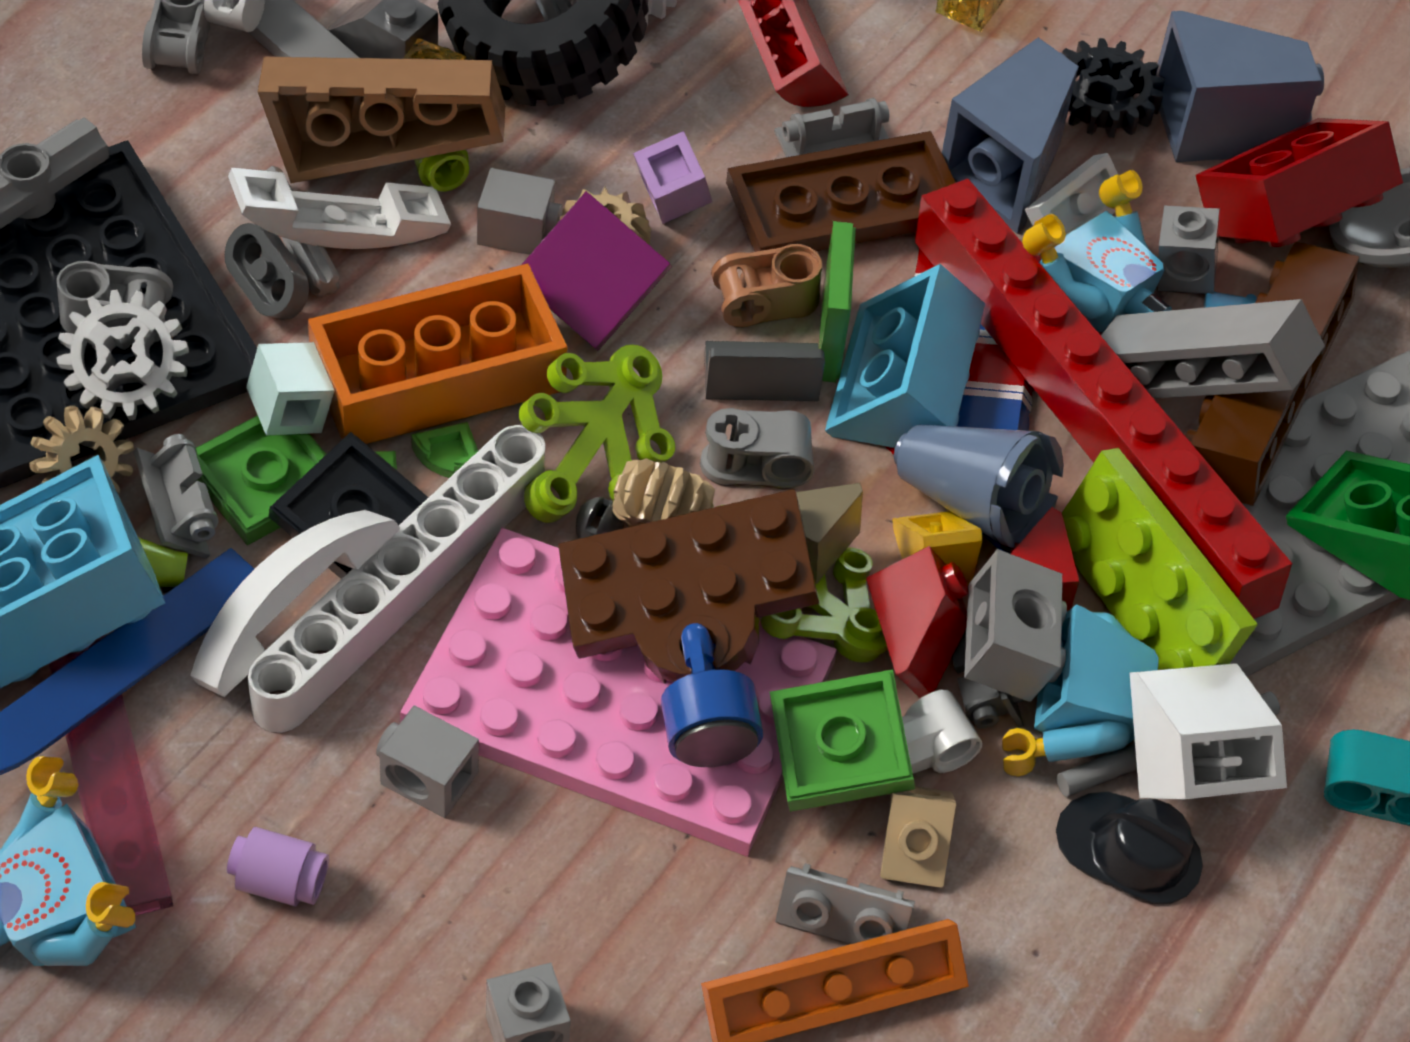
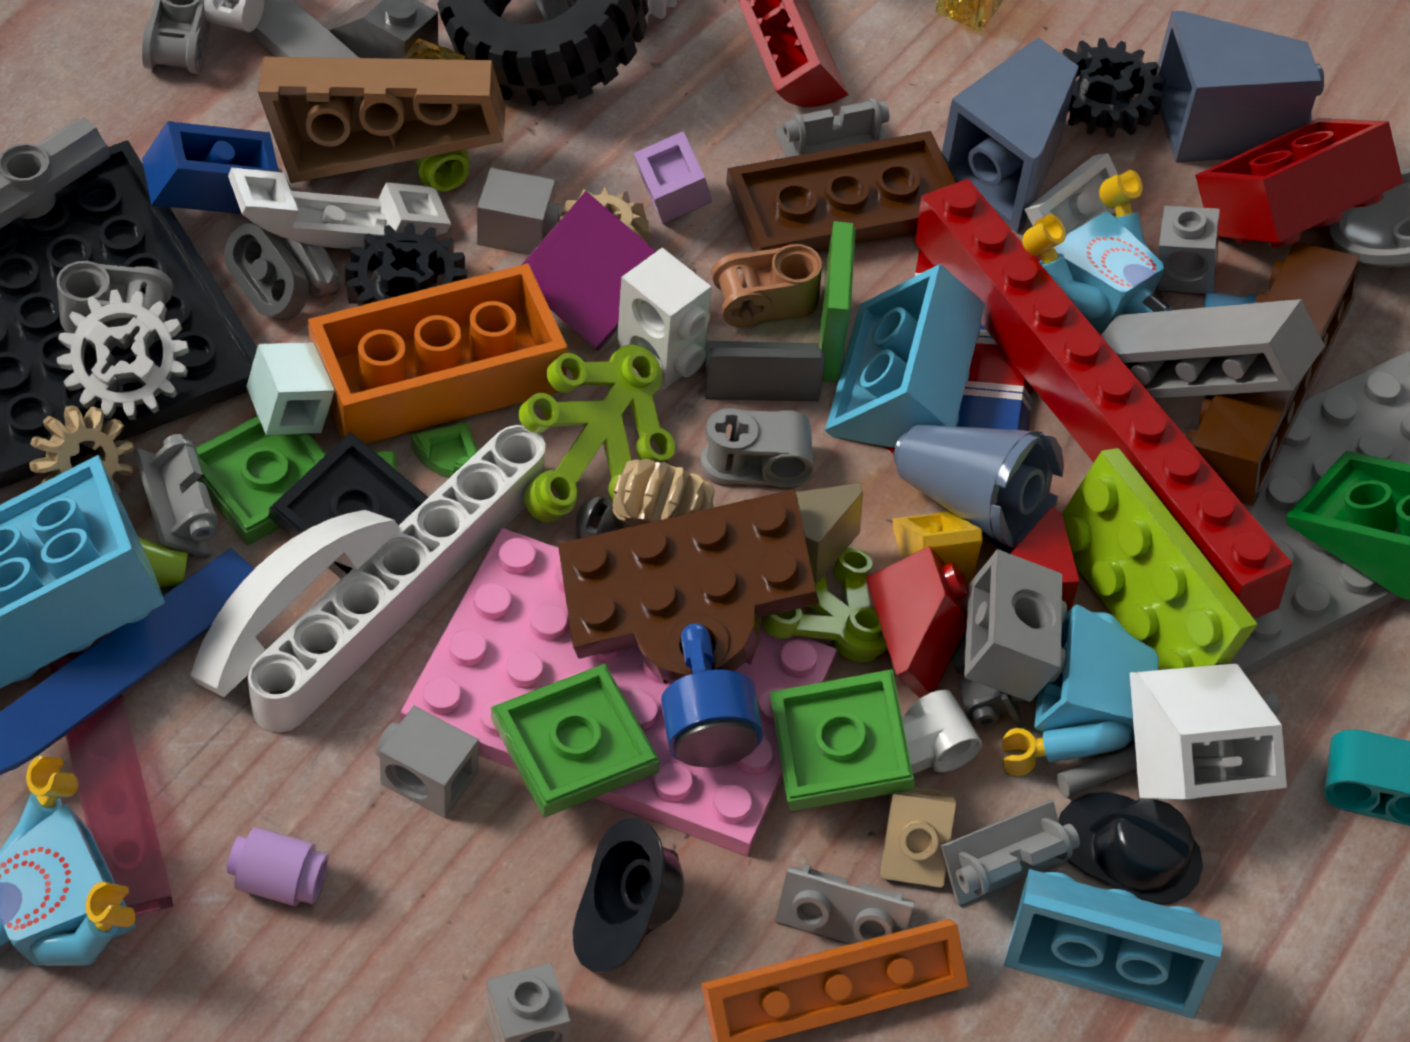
none -> blue brick [142,121,279,214]
none -> black gear [344,223,468,306]
none -> bright green tile [491,663,660,818]
none -> black piece [572,818,684,973]
none -> white brick [617,248,712,390]
none -> light grey hinge [941,800,1080,905]
none -> medium azure slope [1003,869,1223,1018]

